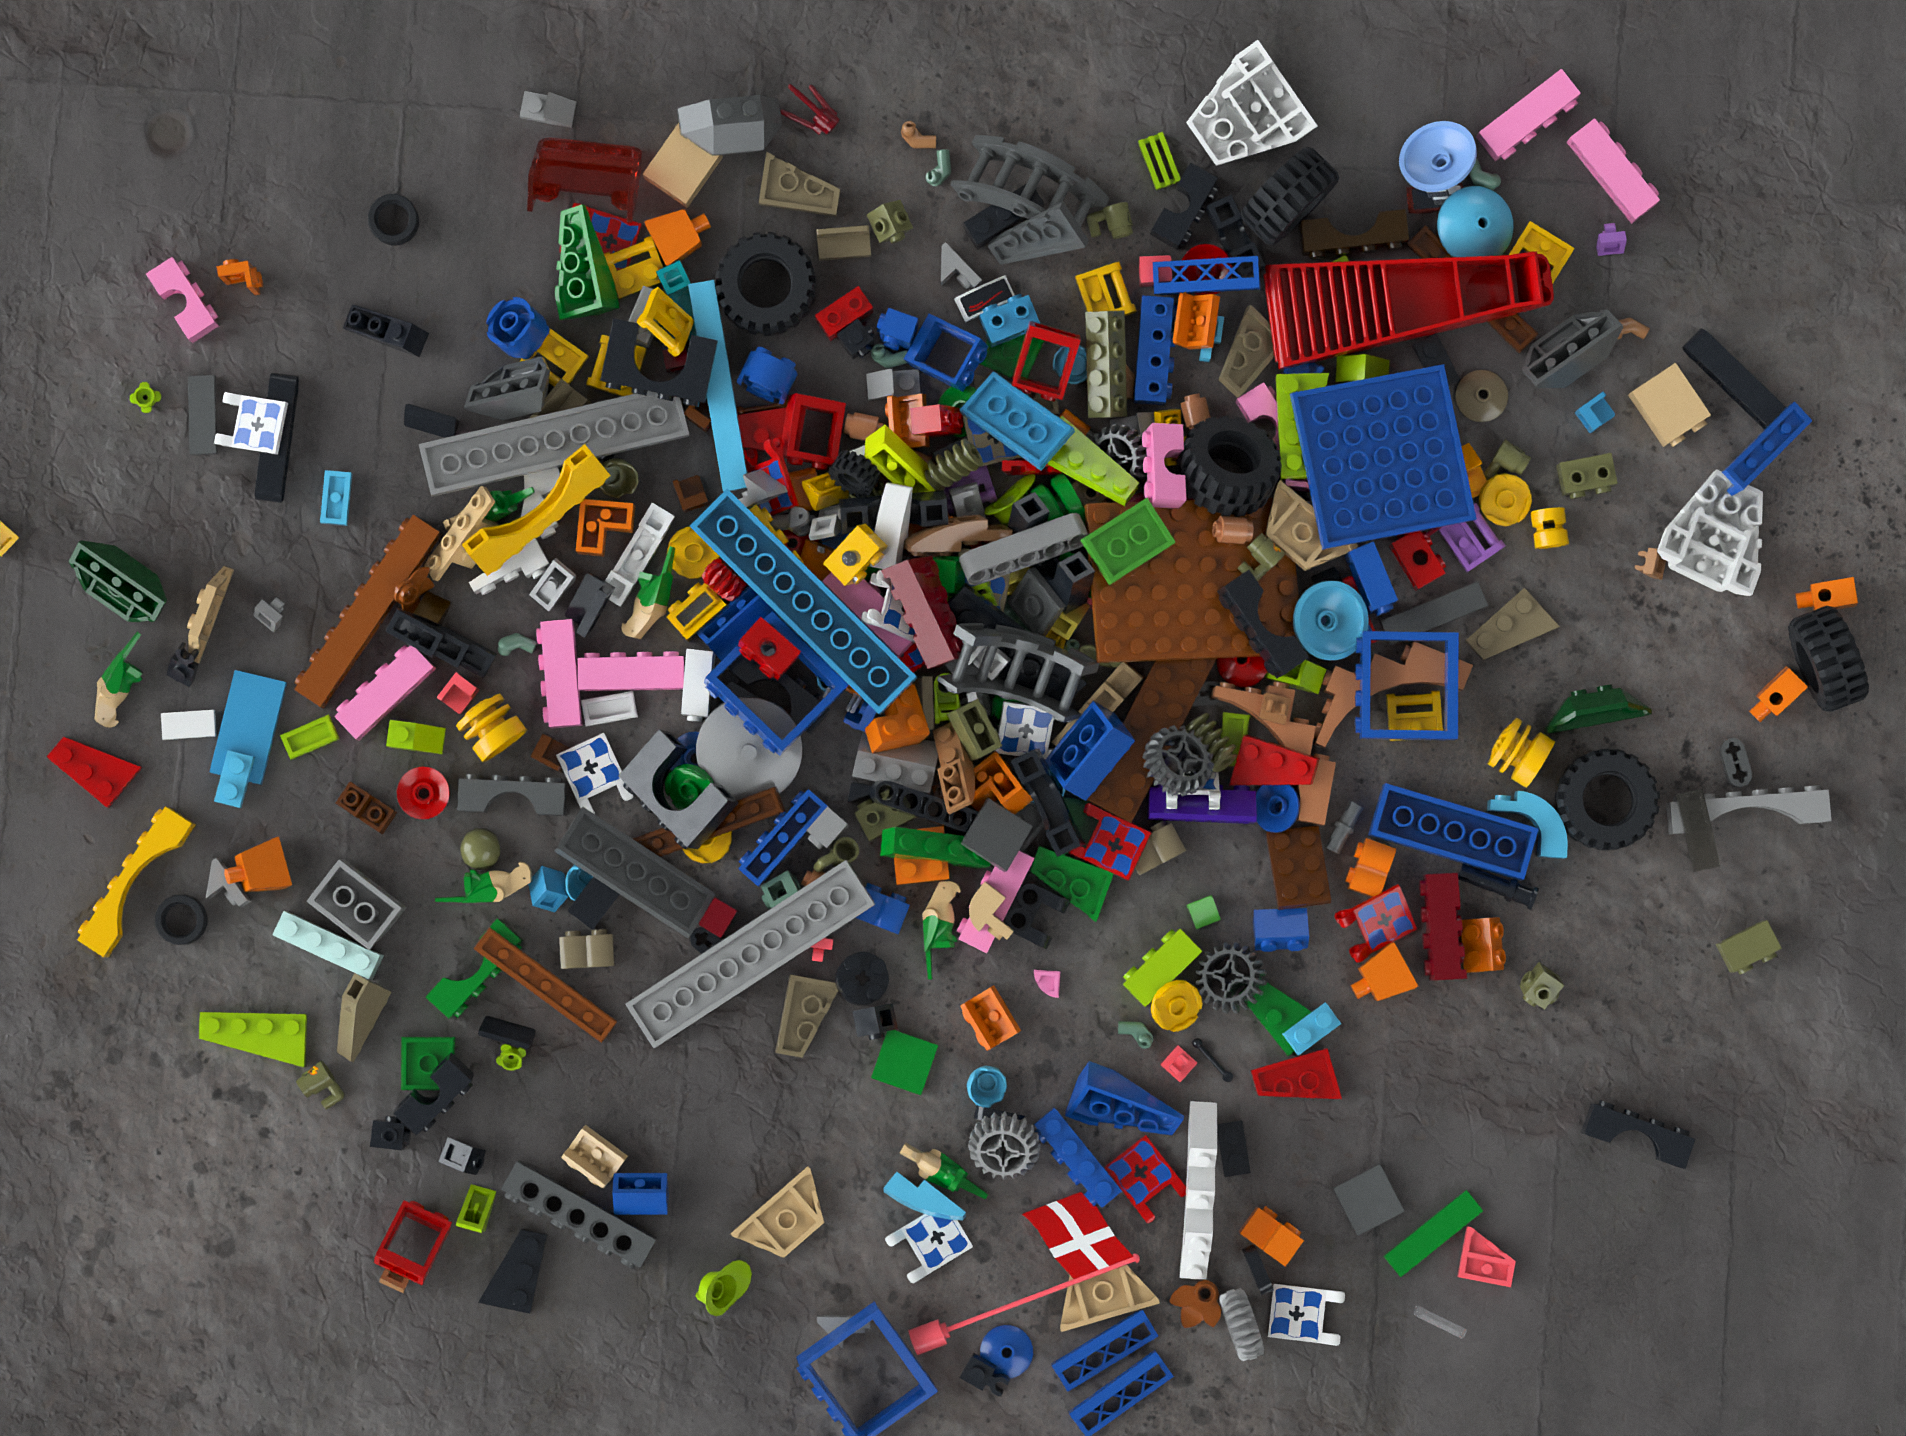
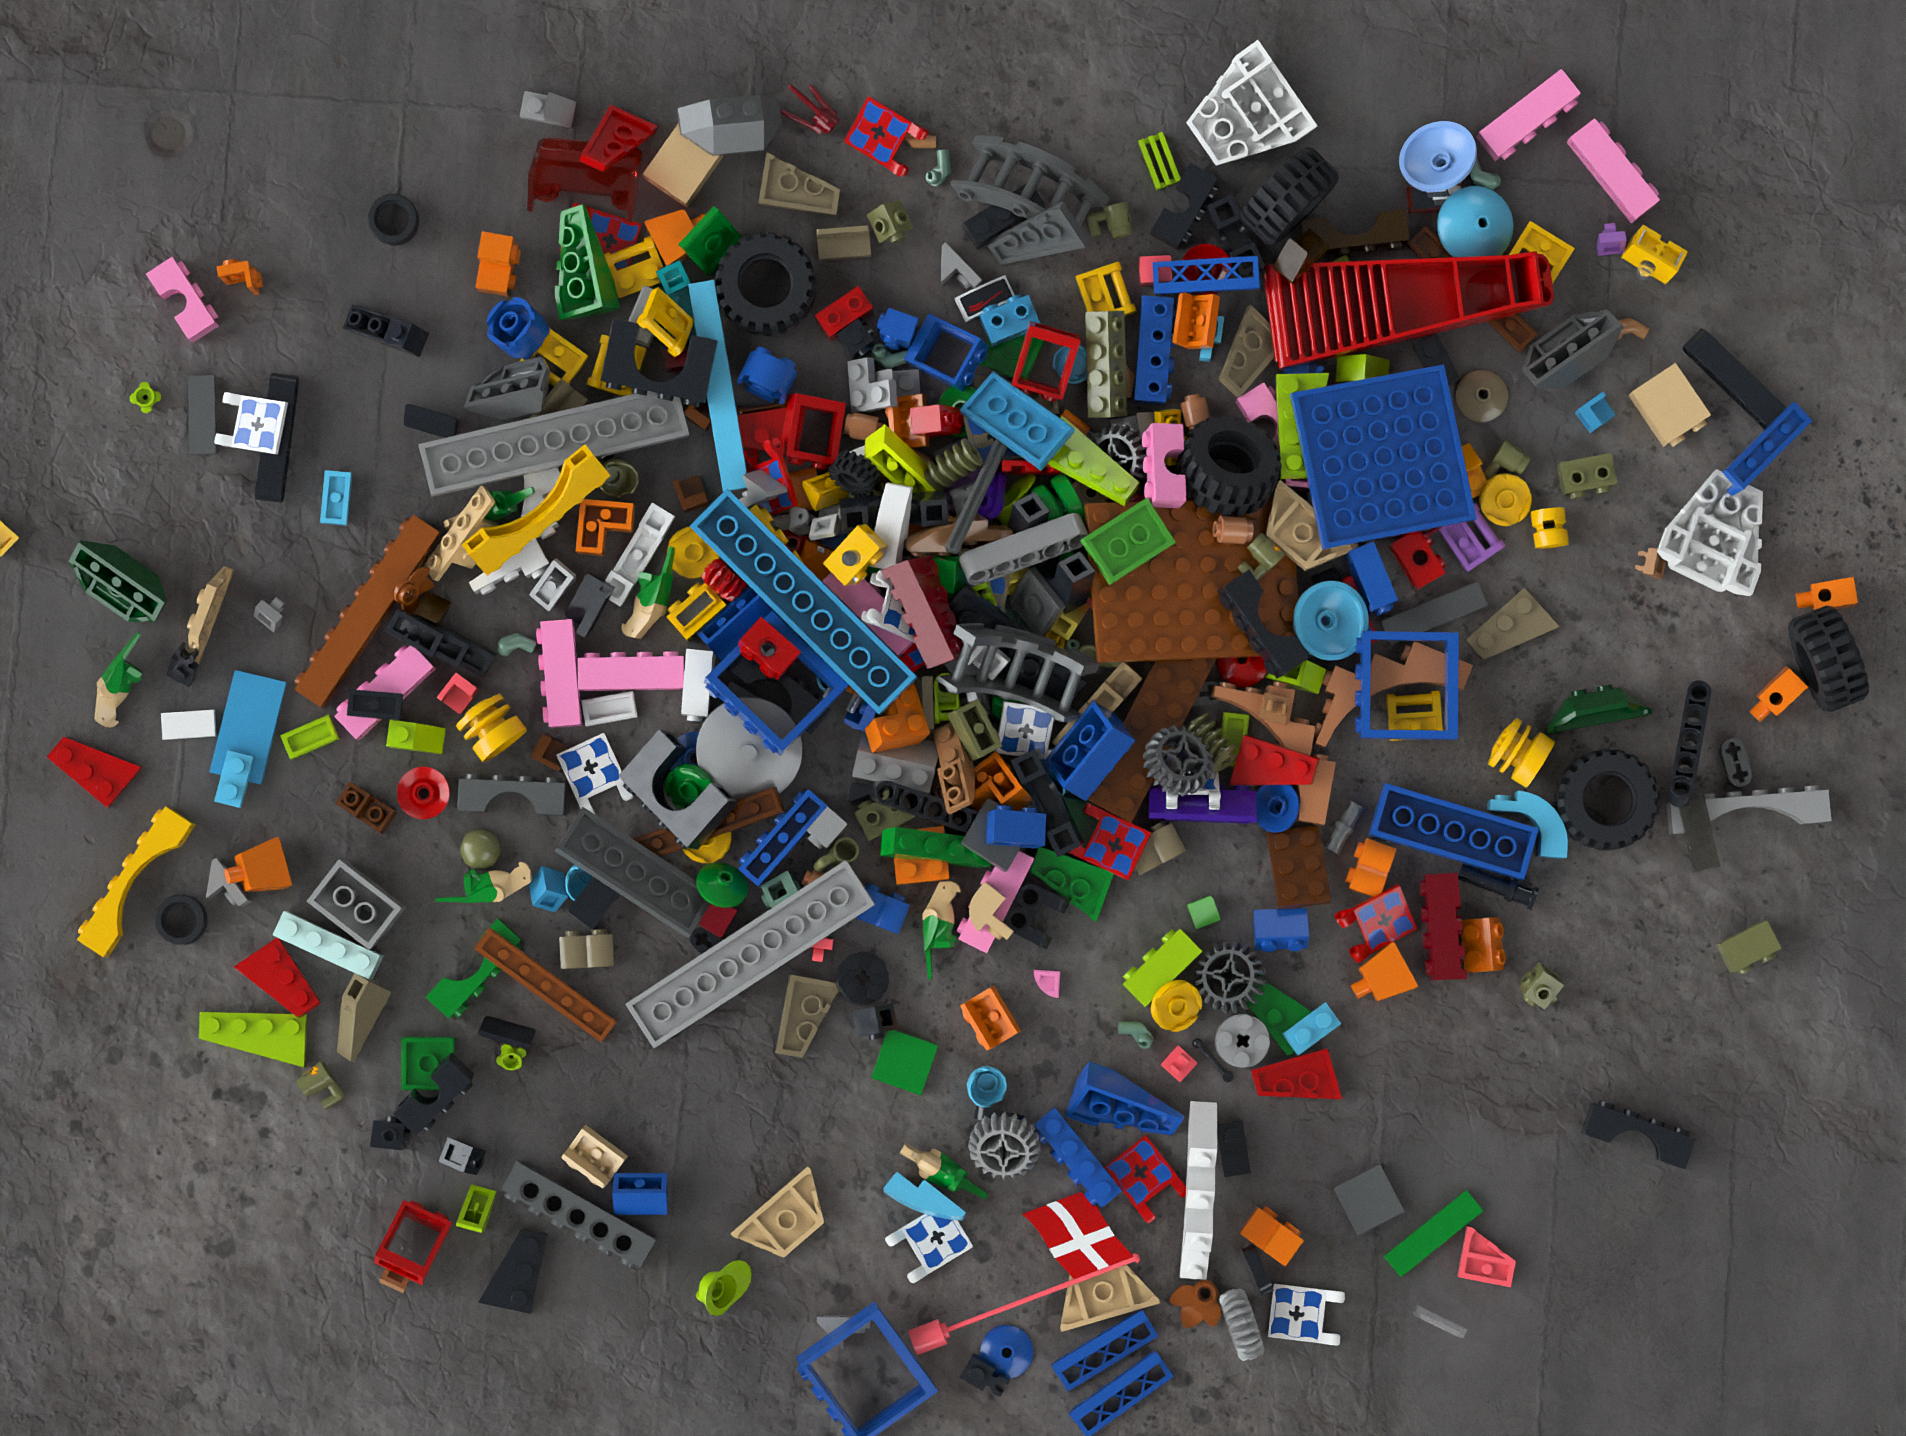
none -> red wing [234,938,322,1018]
none -> black plate [347,689,403,721]
none -> orange brick [475,231,521,297]
none -> red wing [579,104,658,172]
none -> green tile [678,206,742,276]
none -> green dish [696,862,748,908]
none -> red flag [843,96,929,177]
none -> light grey plate [847,357,897,414]
none -> dark grey axle [945,440,1007,554]
none -> dark purple plate [977,469,1006,520]
none -> blue brick [986,805,1046,849]
none -> light grey brick [1215,1014,1270,1068]
none -> dark brown slope [1273,228,1329,284]
none -> yellow piece [1621,225,1688,284]
none -> black beam [1668,680,1711,808]

